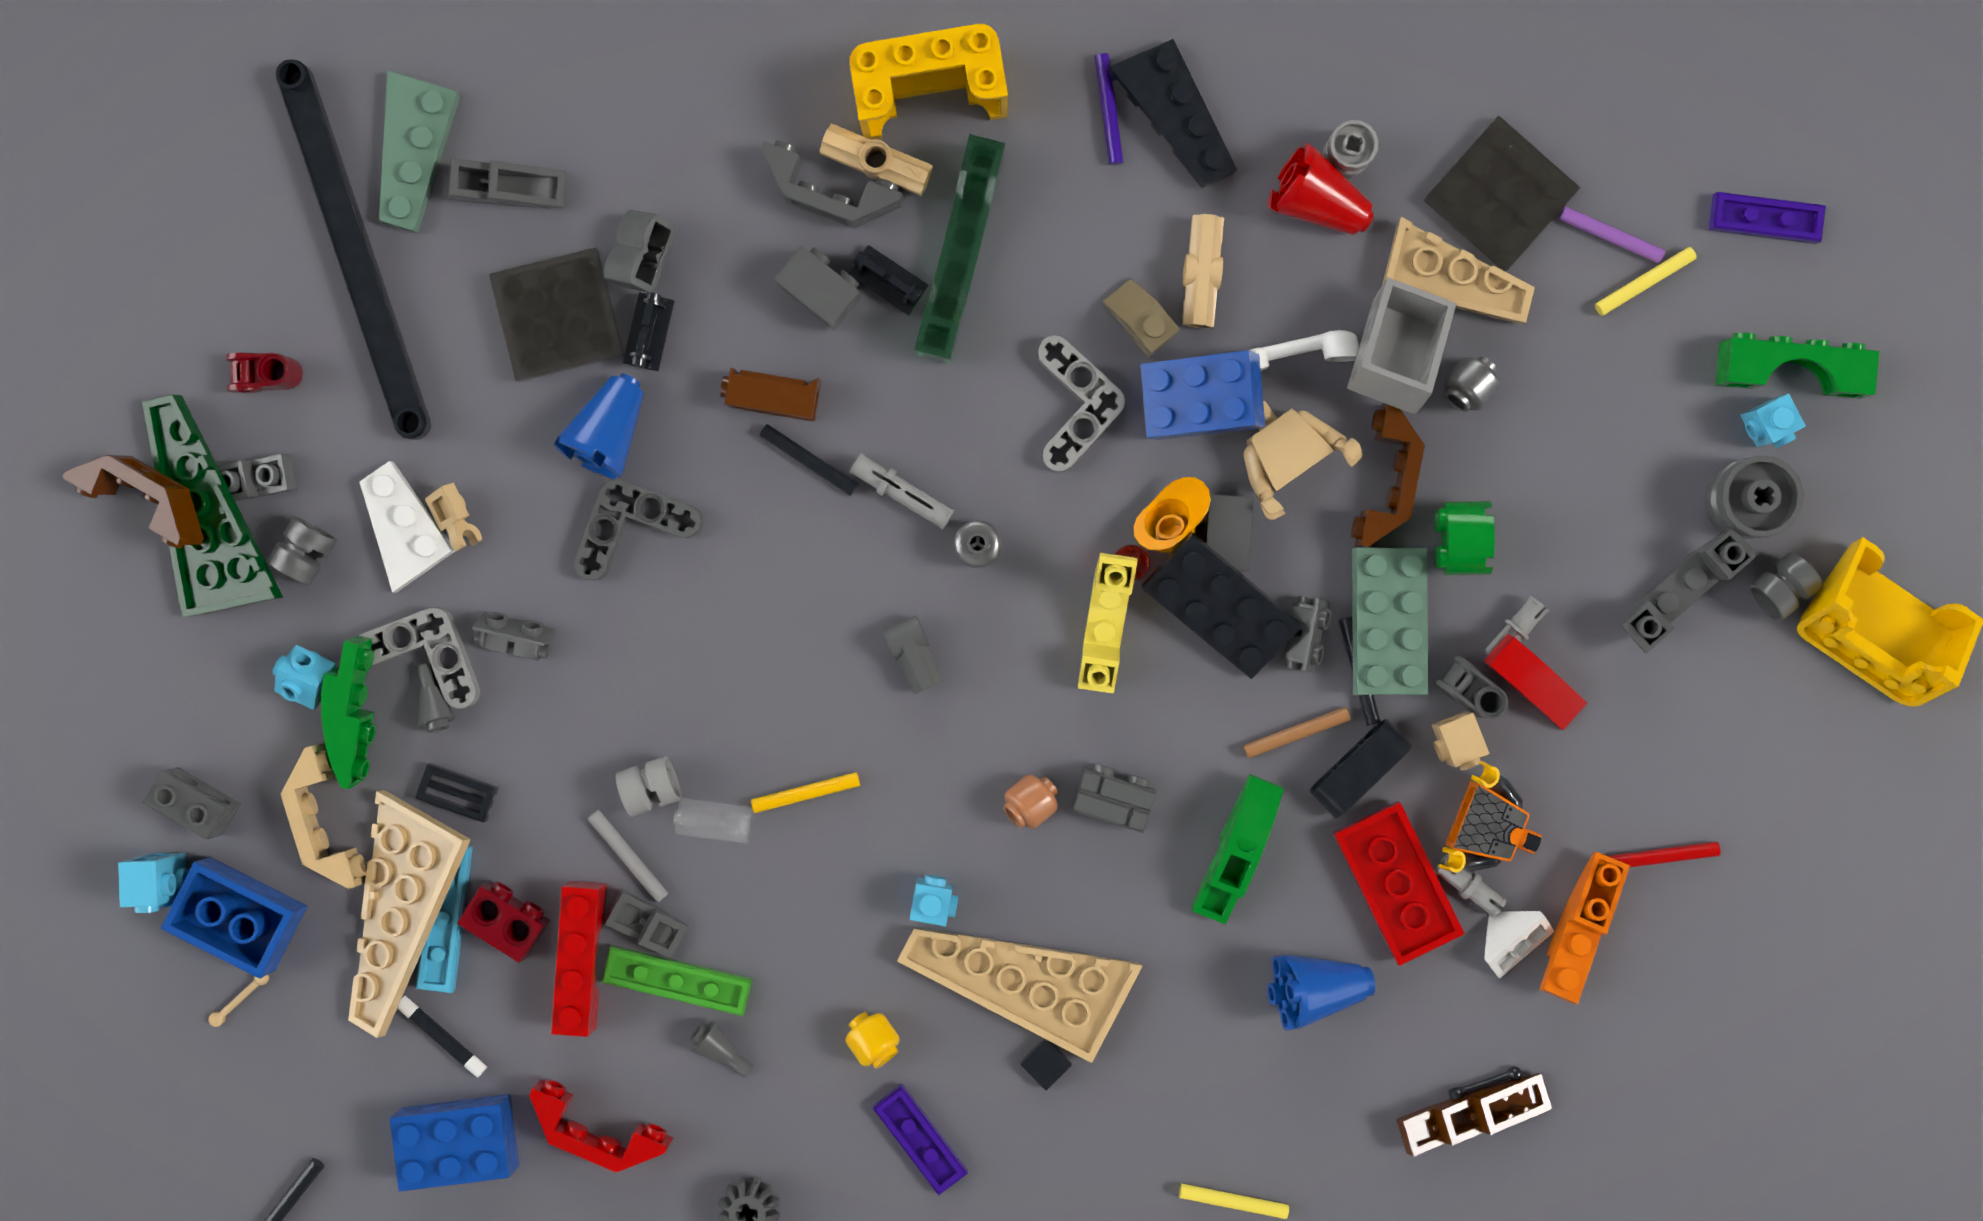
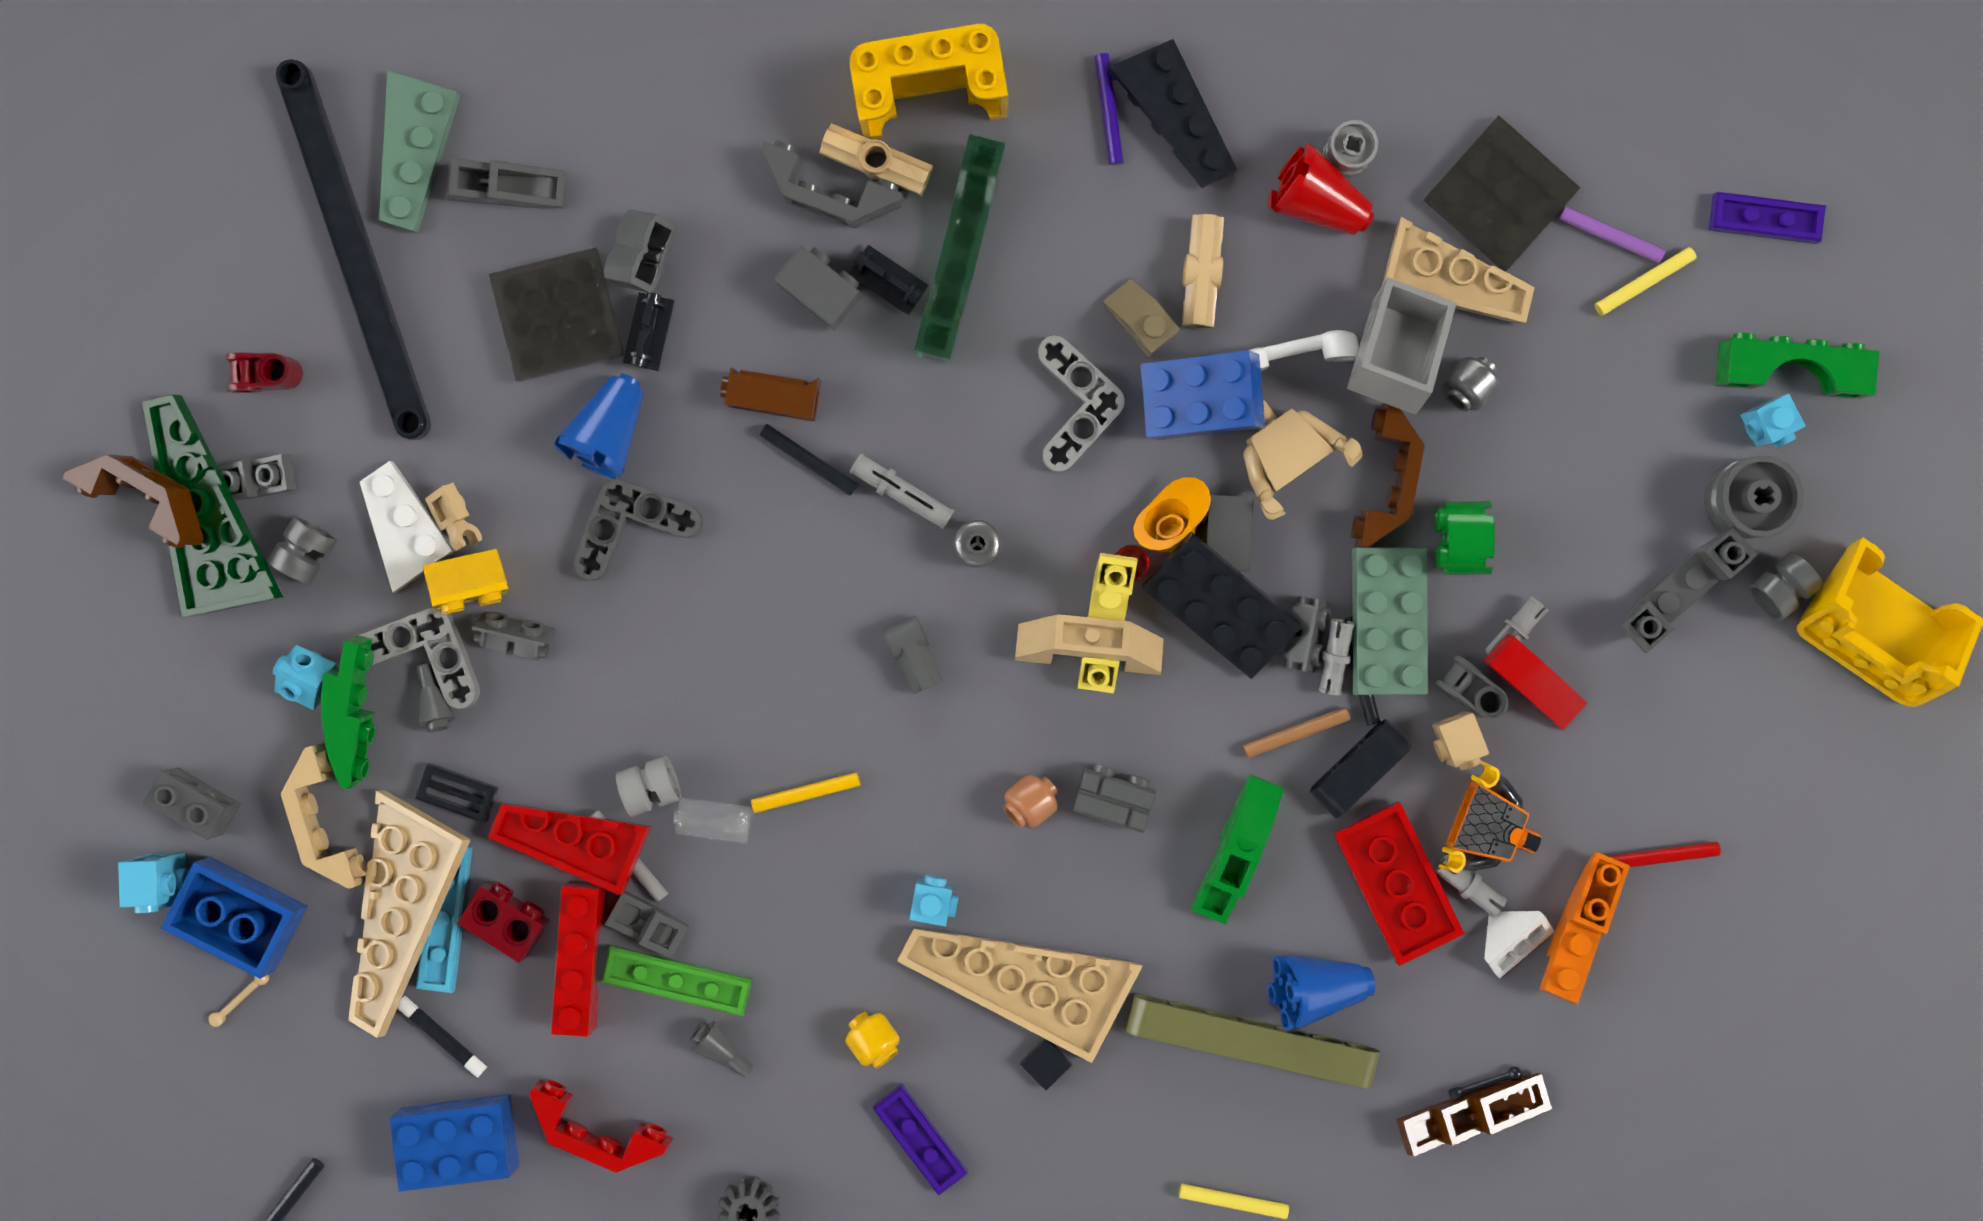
none -> yellow slope [422,549,508,615]
none -> red wing [488,803,652,895]
none -> tan slope [1015,614,1164,675]
none -> olive beam [1126,994,1380,1089]
none -> light grey pin [1319,619,1355,695]

